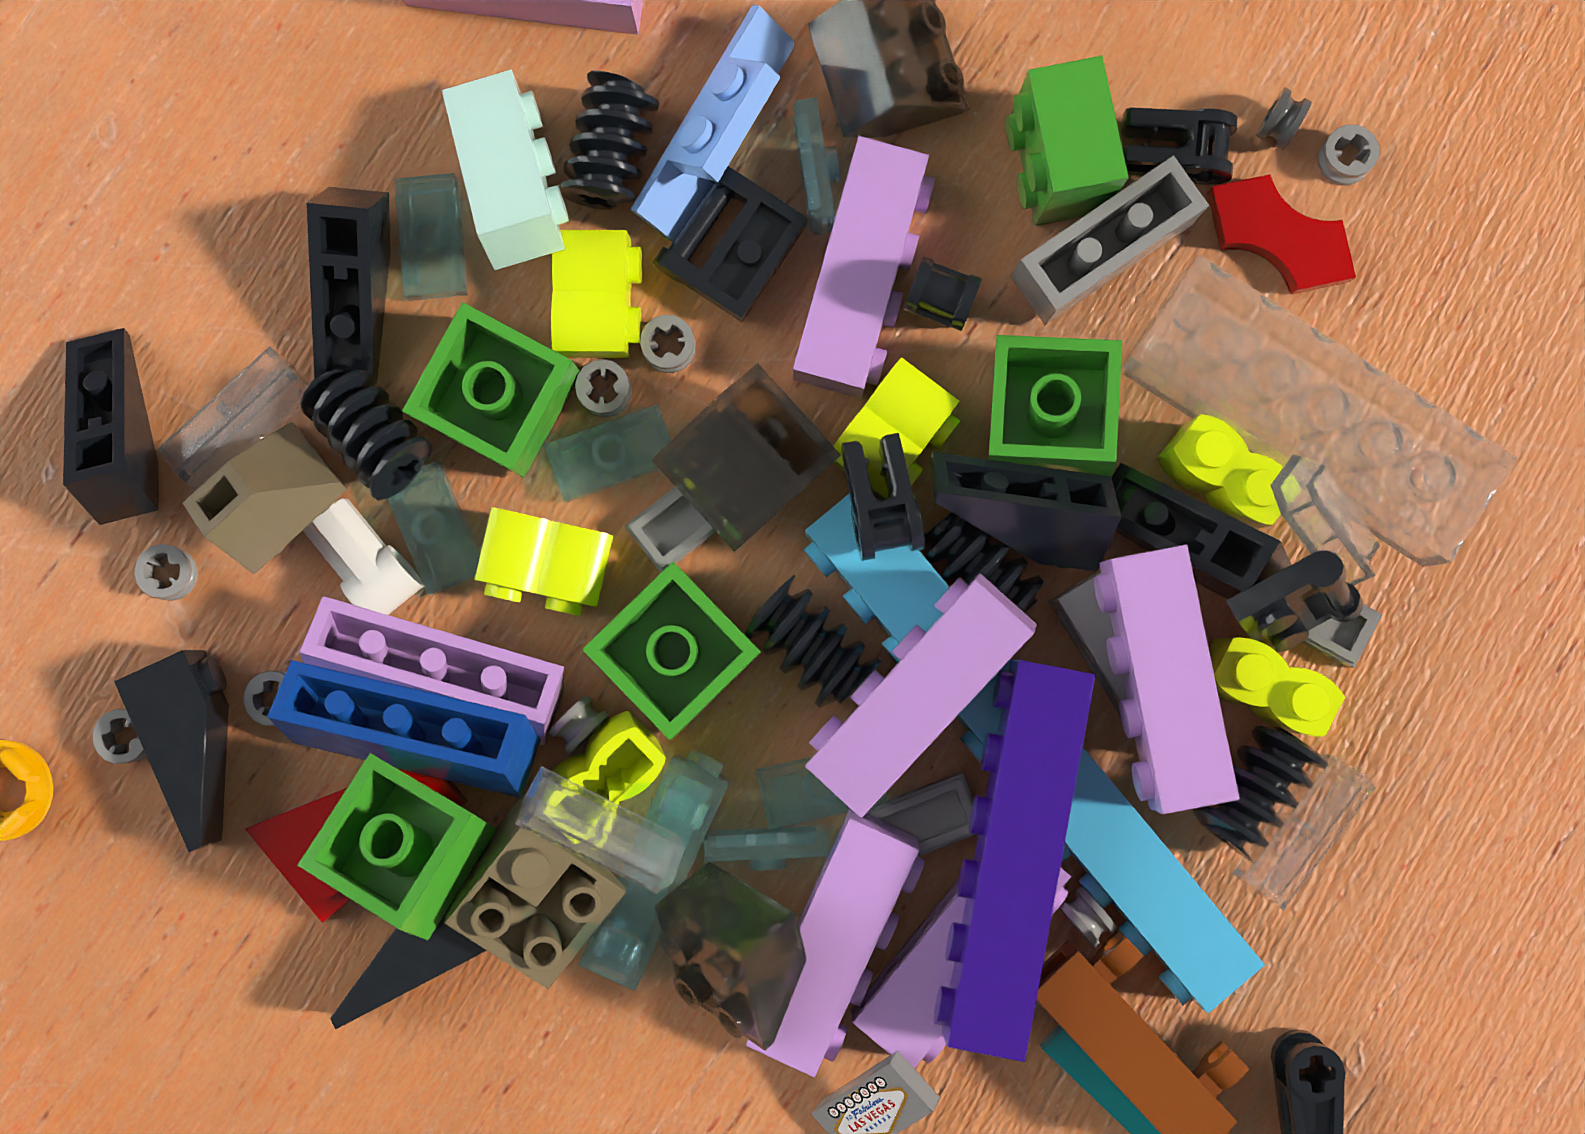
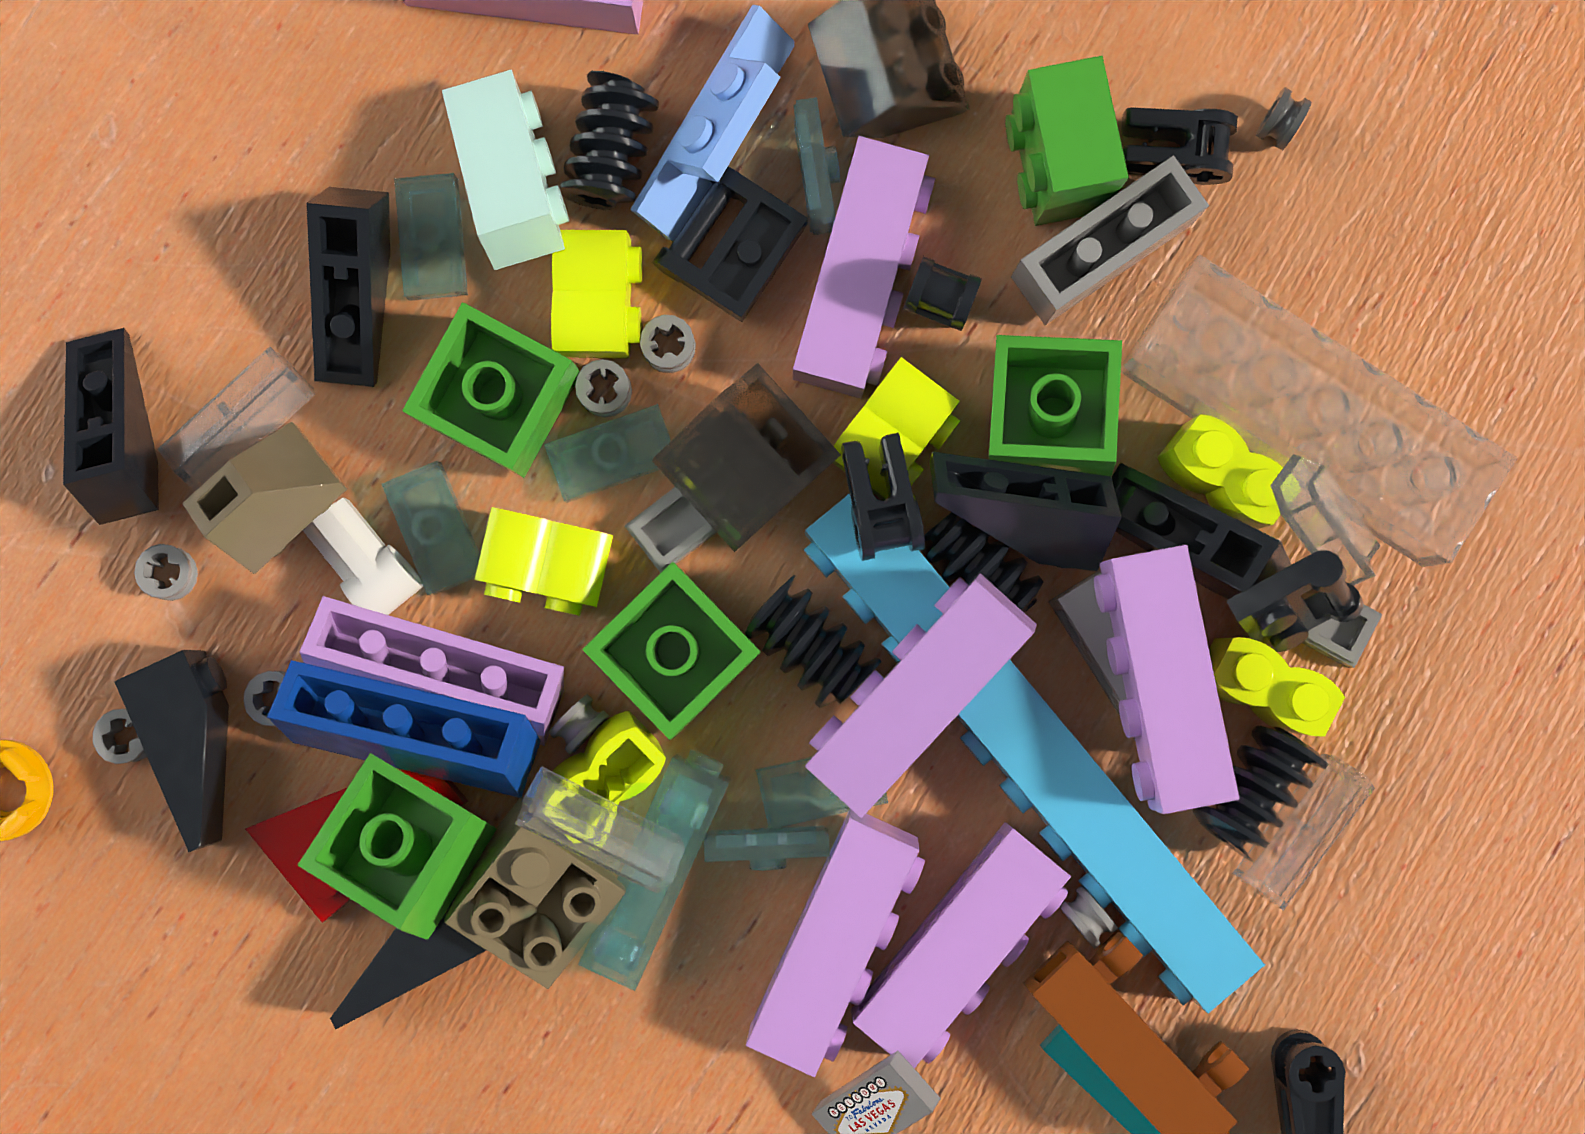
black piece [300,369,432,501] -> none
clear smoke slope [654,861,807,1051] -> none
light grey tile [866,772,975,857] -> none
dark purple brick [934,660,1096,1062] -> none
red tile [1207,174,1356,295] -> none
light grey bush [1318,125,1379,186] -> none

